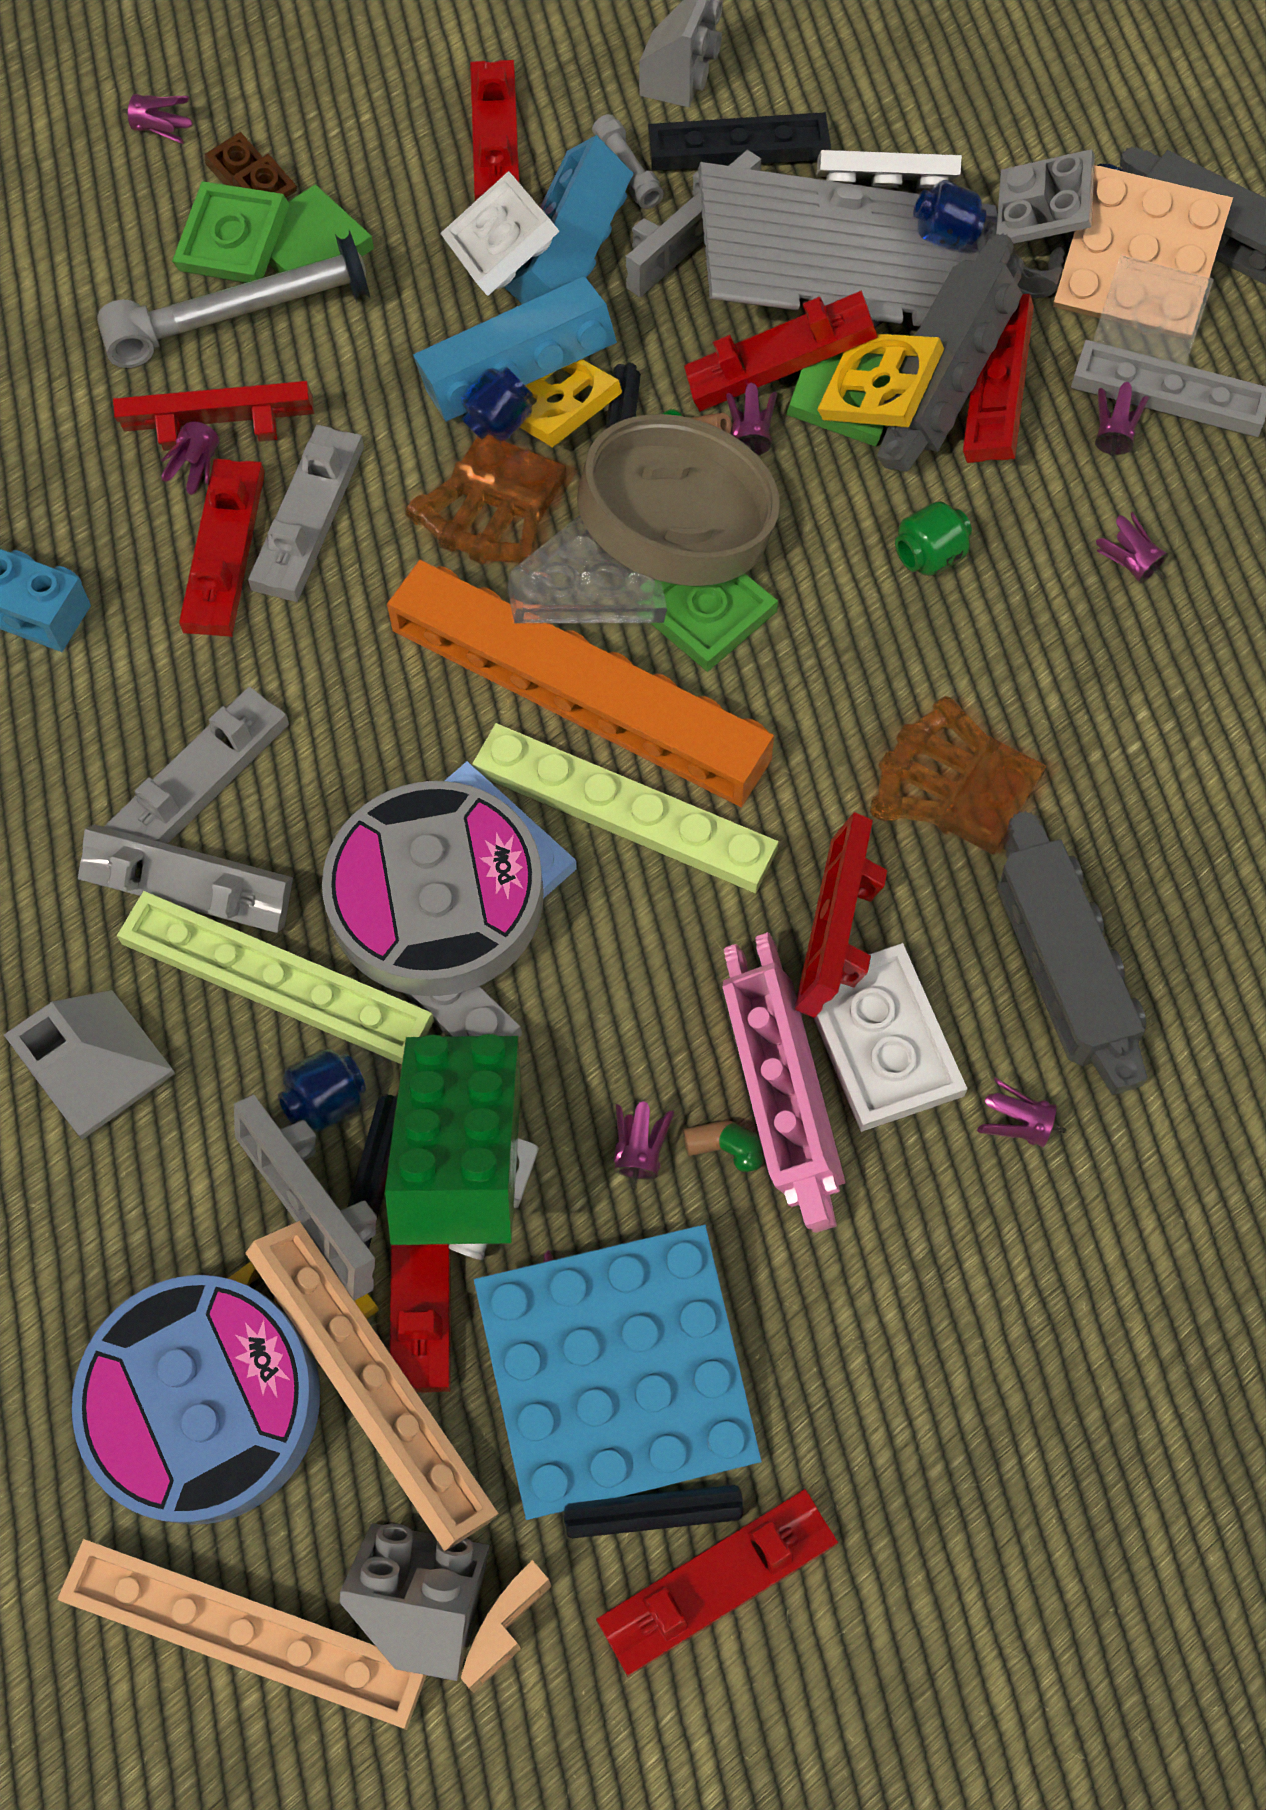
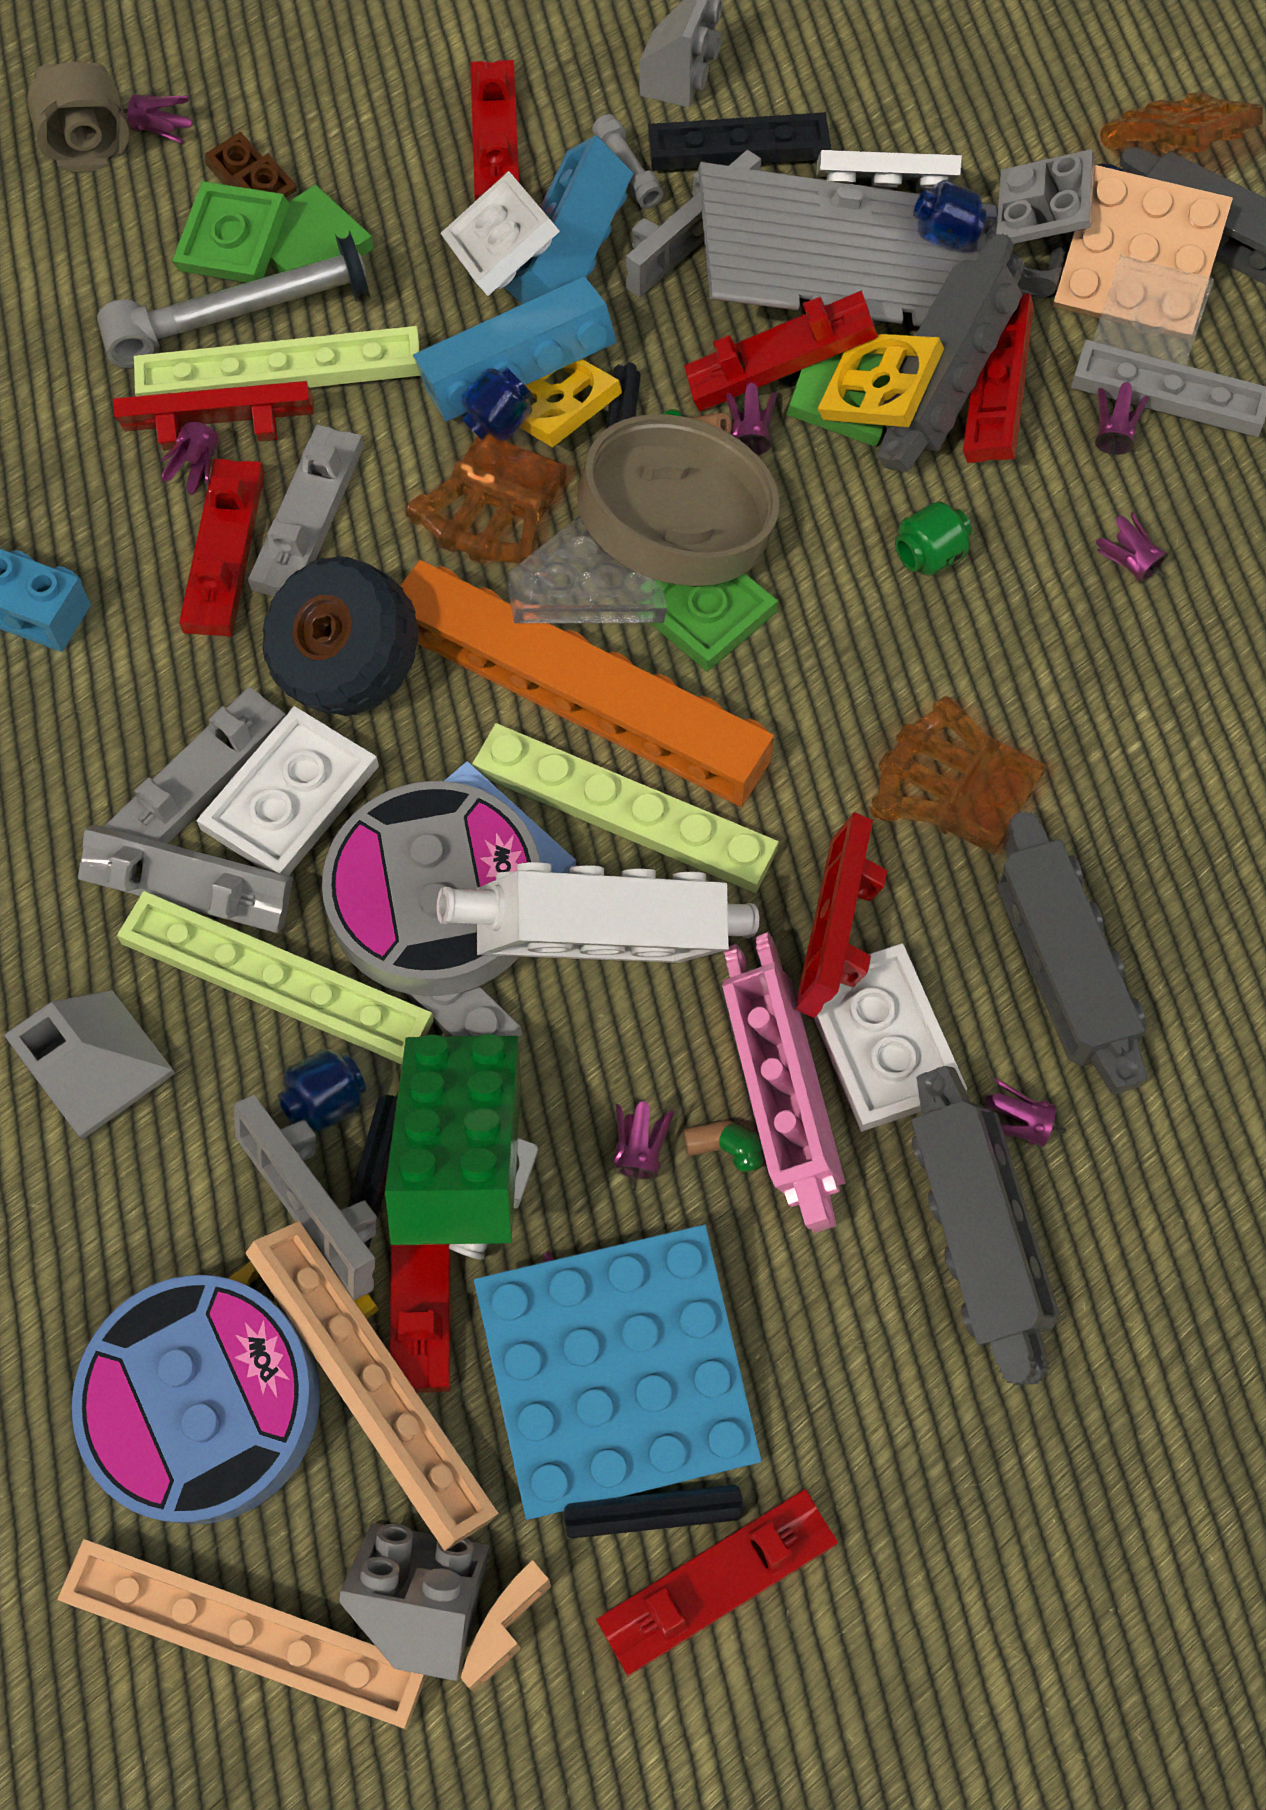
none -> dark tan brick [27,62,129,172]
none -> yellowish green plate [134,326,421,396]
none -> white plate [196,706,379,876]
none -> black wheel [262,556,419,716]
none -> white brick [436,862,759,963]
none -> dark grey hinge [911,1066,1060,1385]
none -> clear orange plate [1100,91,1263,153]

